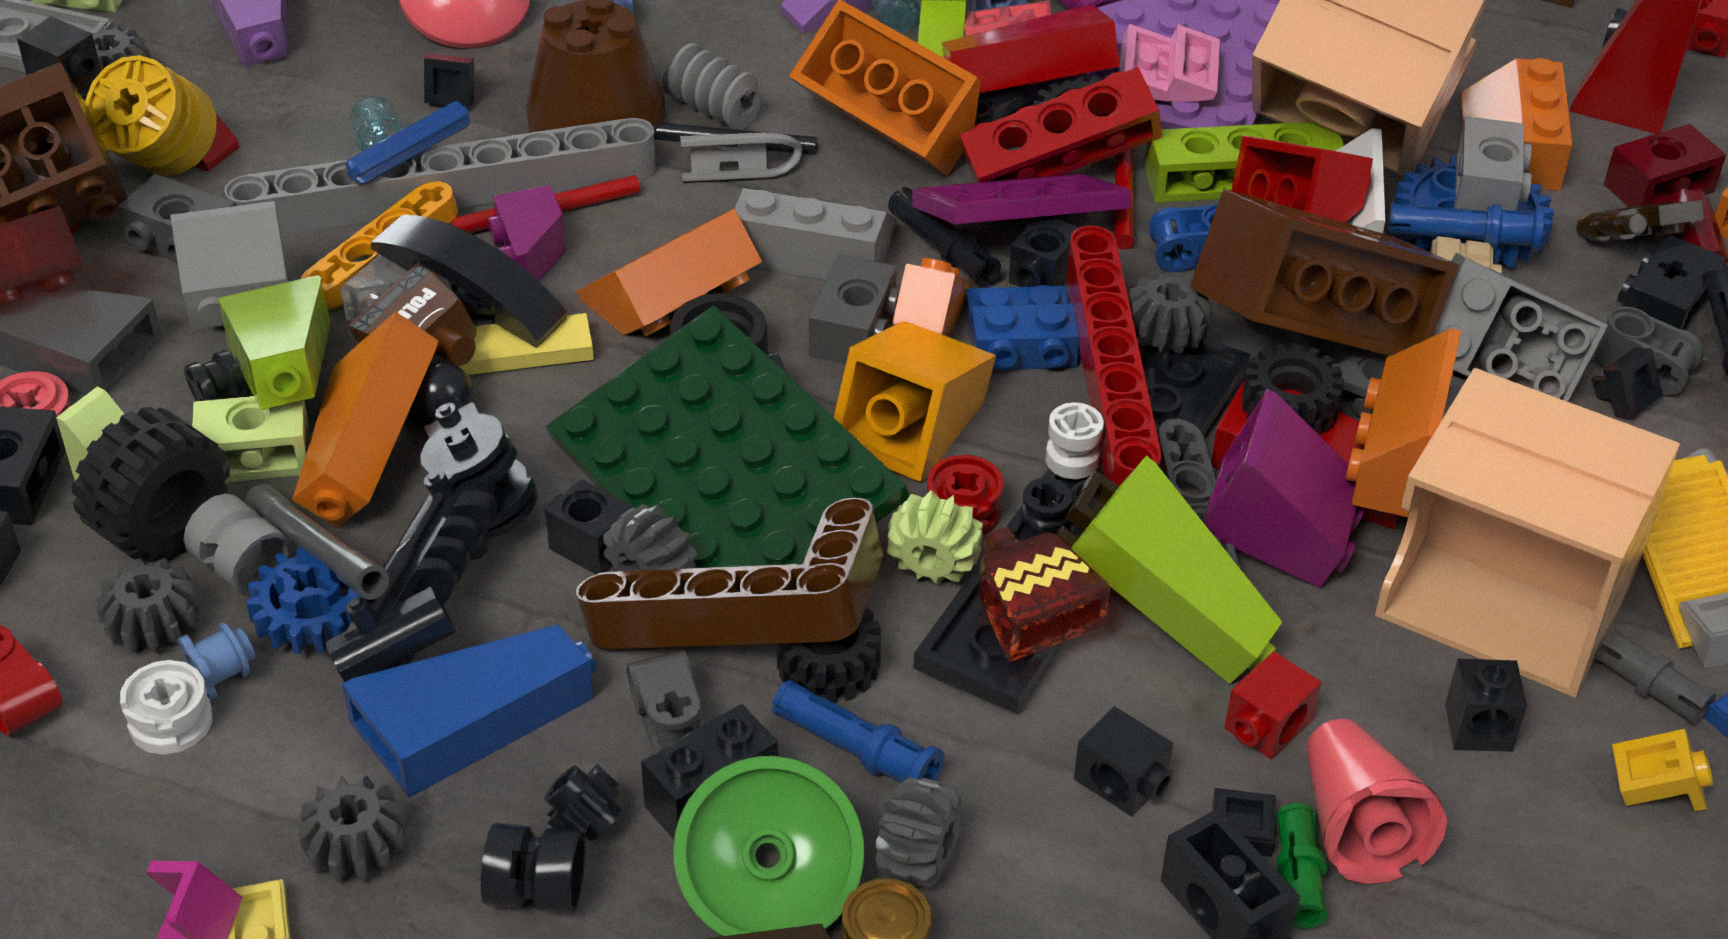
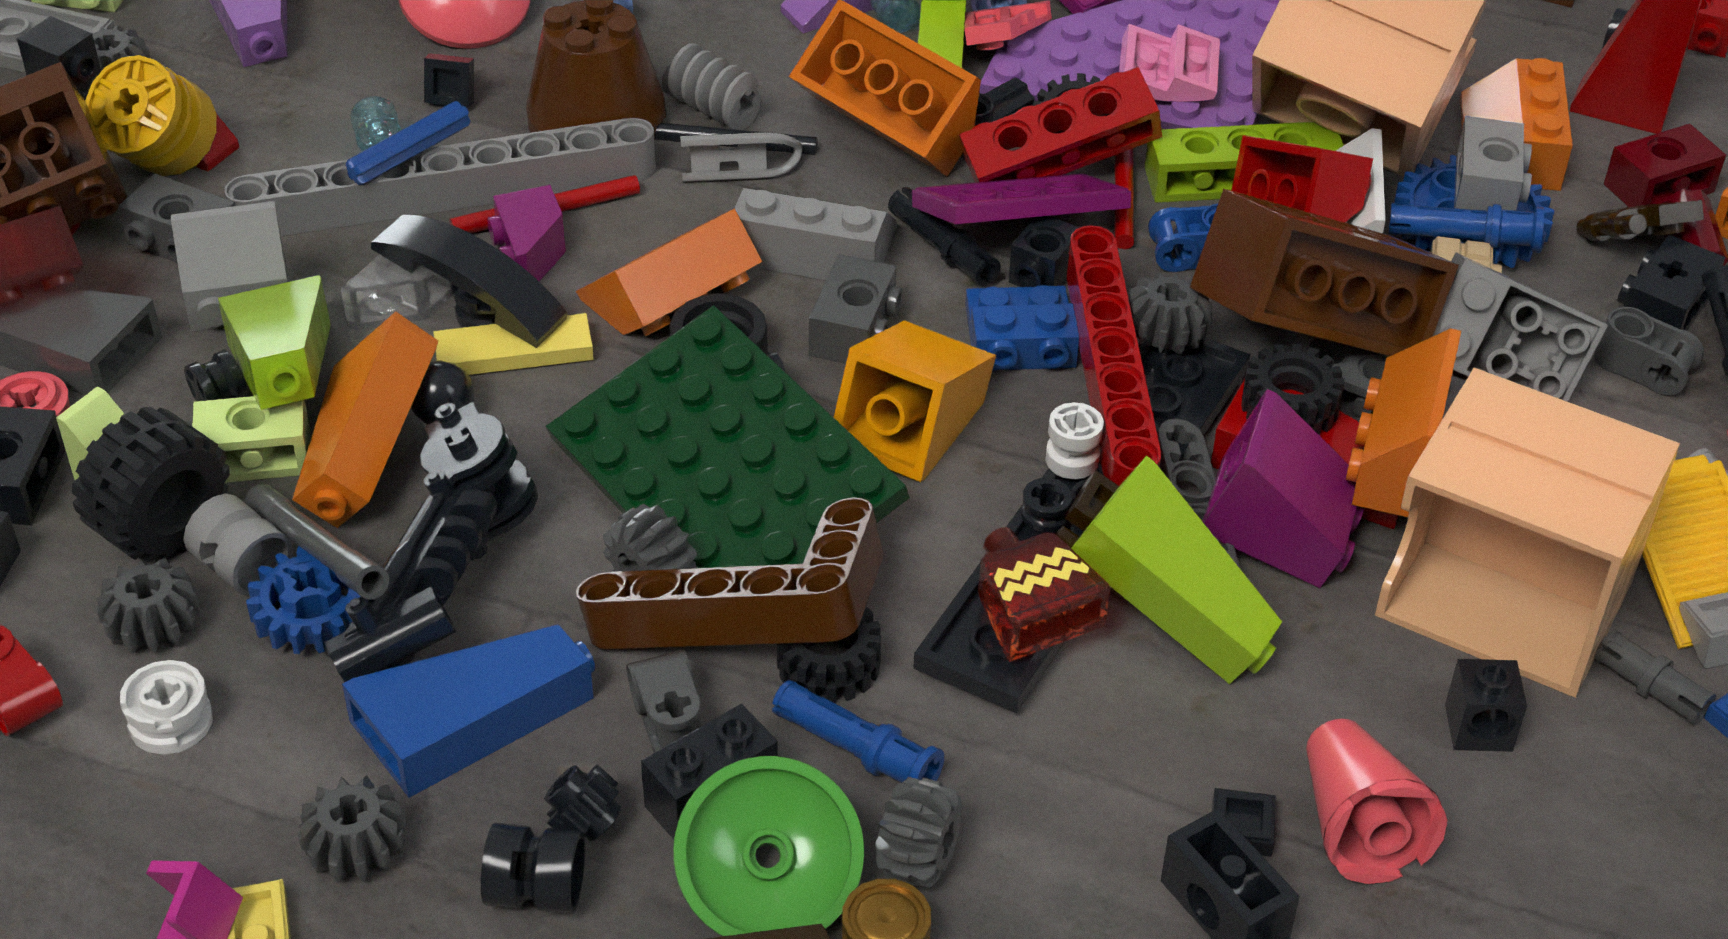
medium blue brick [177,622,256,701] -> none
light orange beam [301,181,458,310] -> none
reddish brown torso [348,262,477,366] -> none
black brick [545,478,633,574] -> none
yellowish green gear [887,490,983,586] -> none
slope [893,258,971,337] -> none
red wheel [927,454,1004,535] -> none
red slope [942,5,1120,93] -> none
black brick [1074,706,1173,817] -> none
red brick [1224,651,1322,760] -> none
green pin [1276,803,1328,929] -> none
black tile [1591,347,1663,418] -> none
yellow bracket [1612,729,1714,812] -> none

